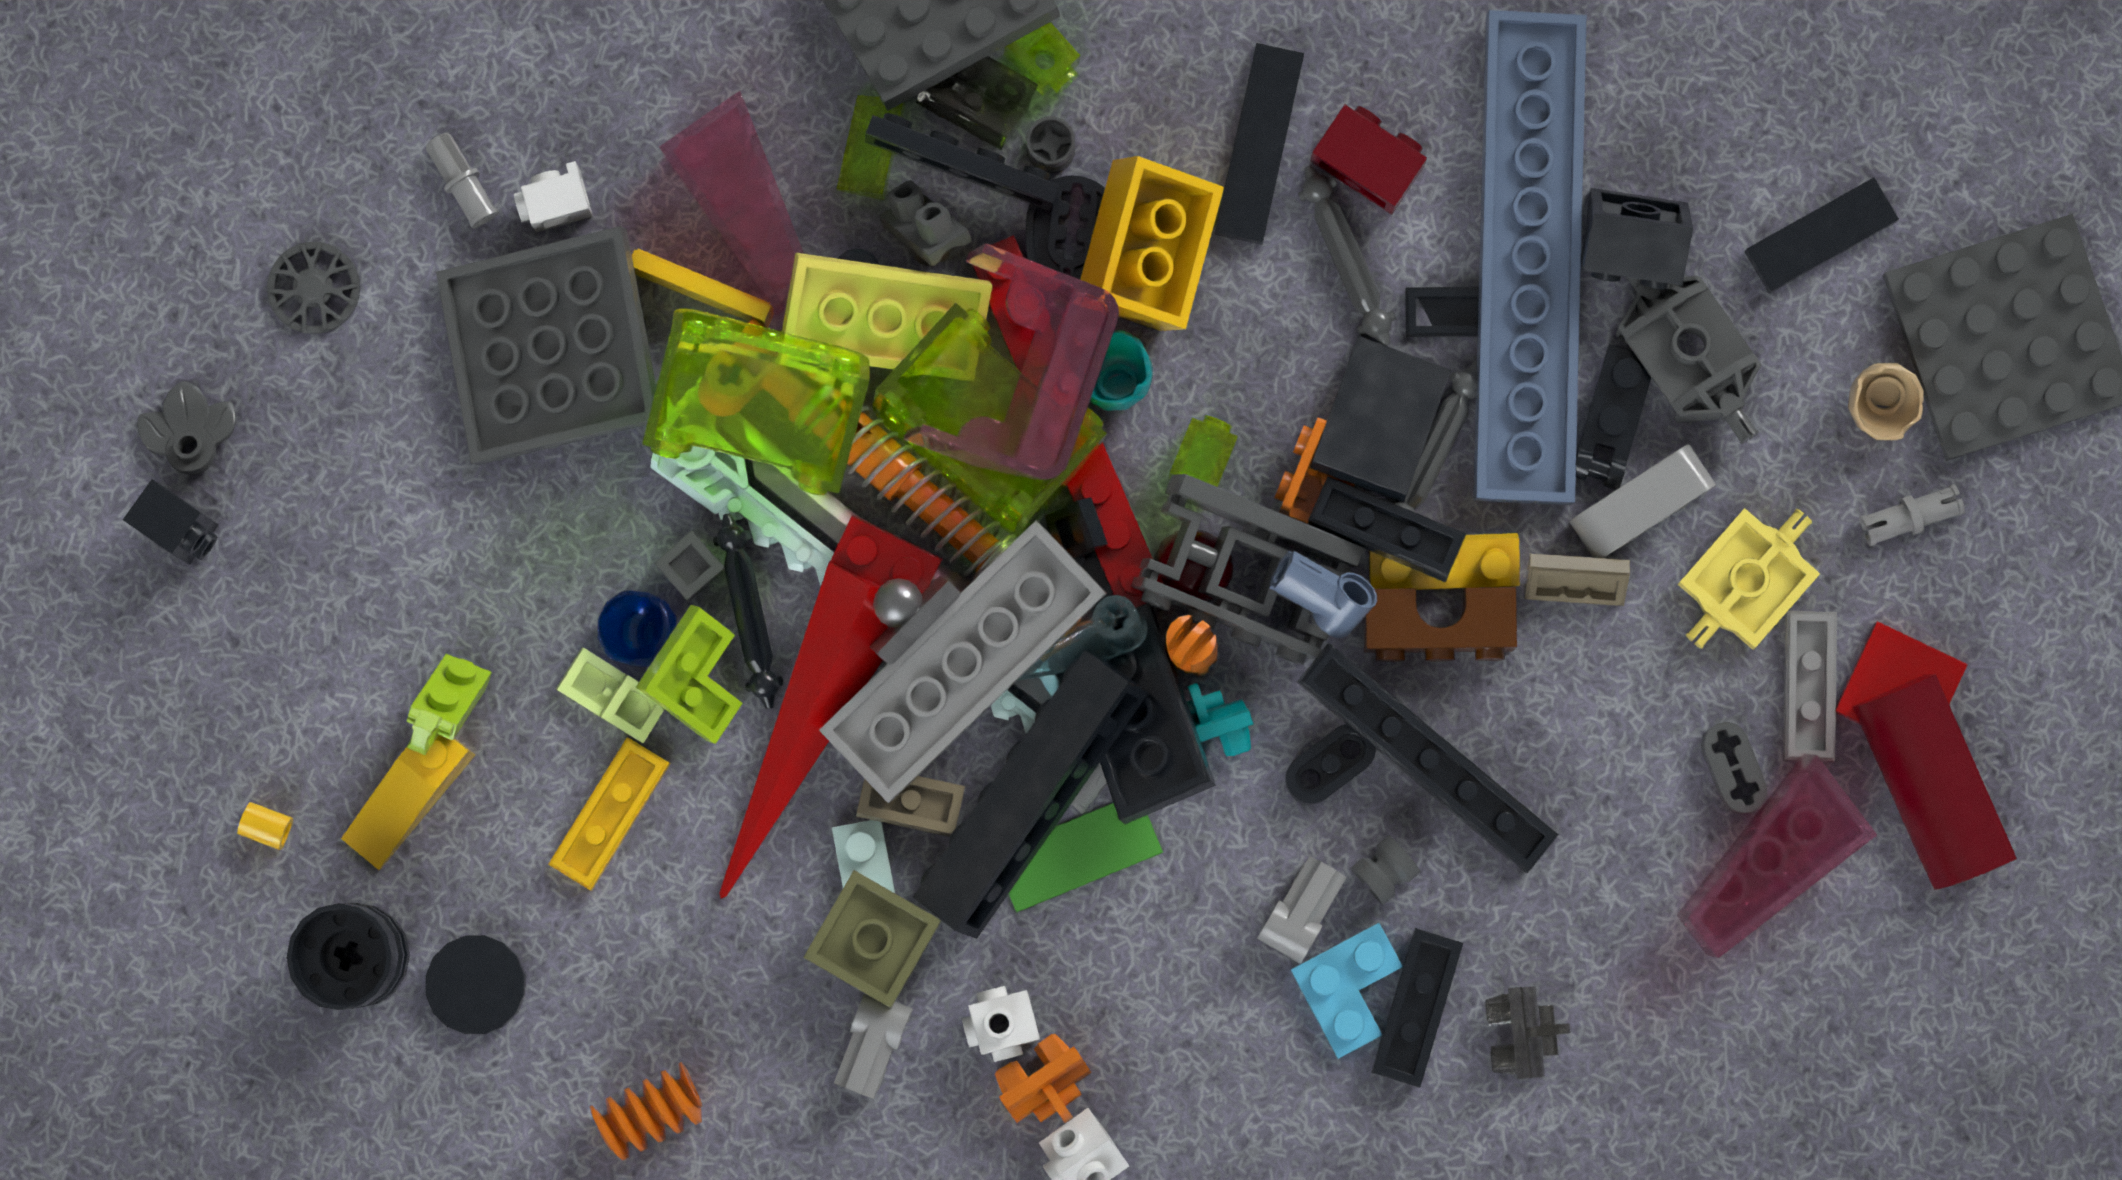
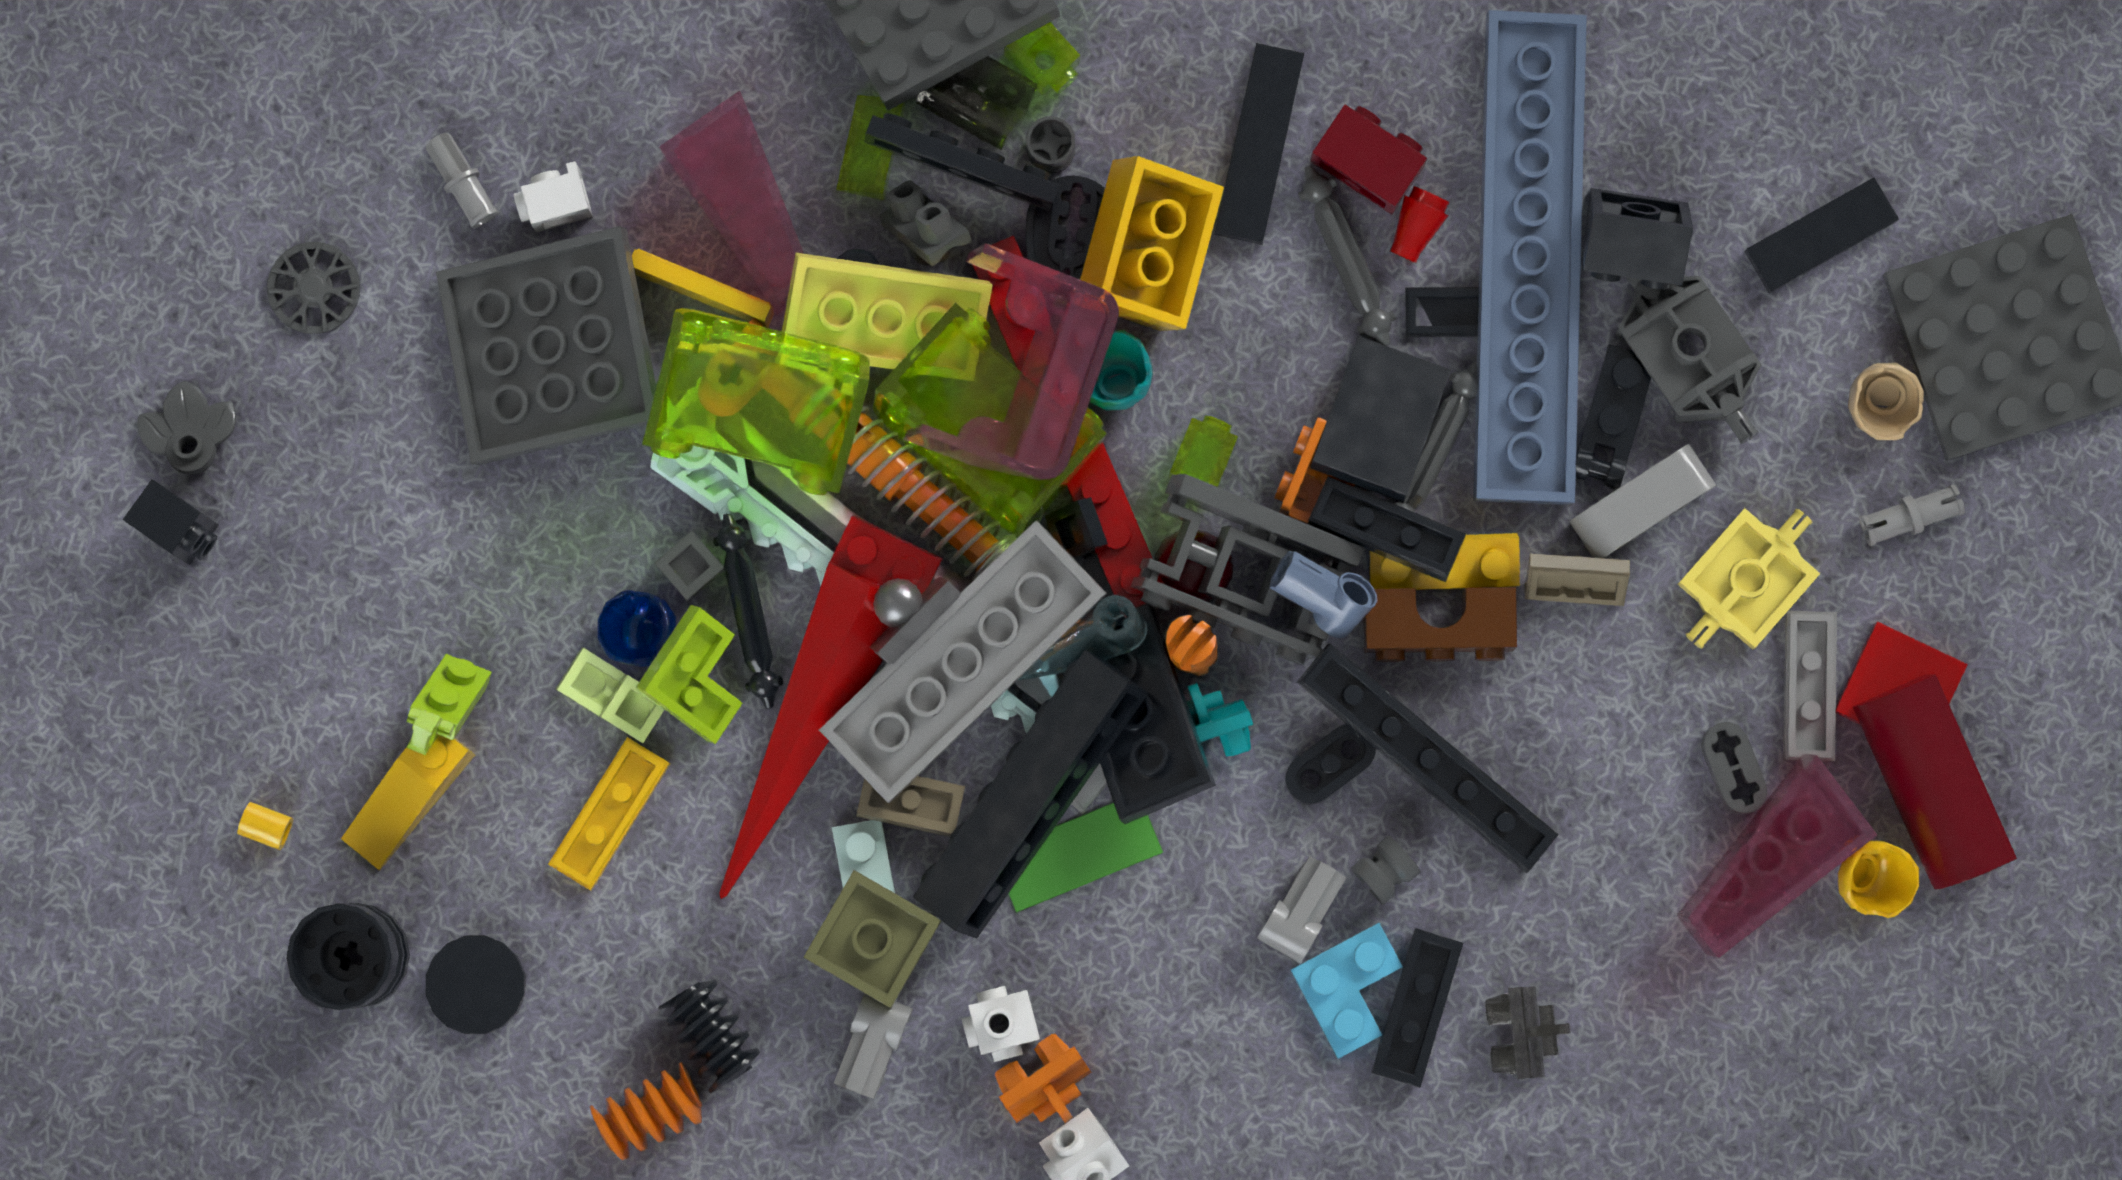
none -> black piece [658,980,760,1094]
none -> red cone [1390,186,1450,263]
none -> yellow hair [1837,841,1919,918]

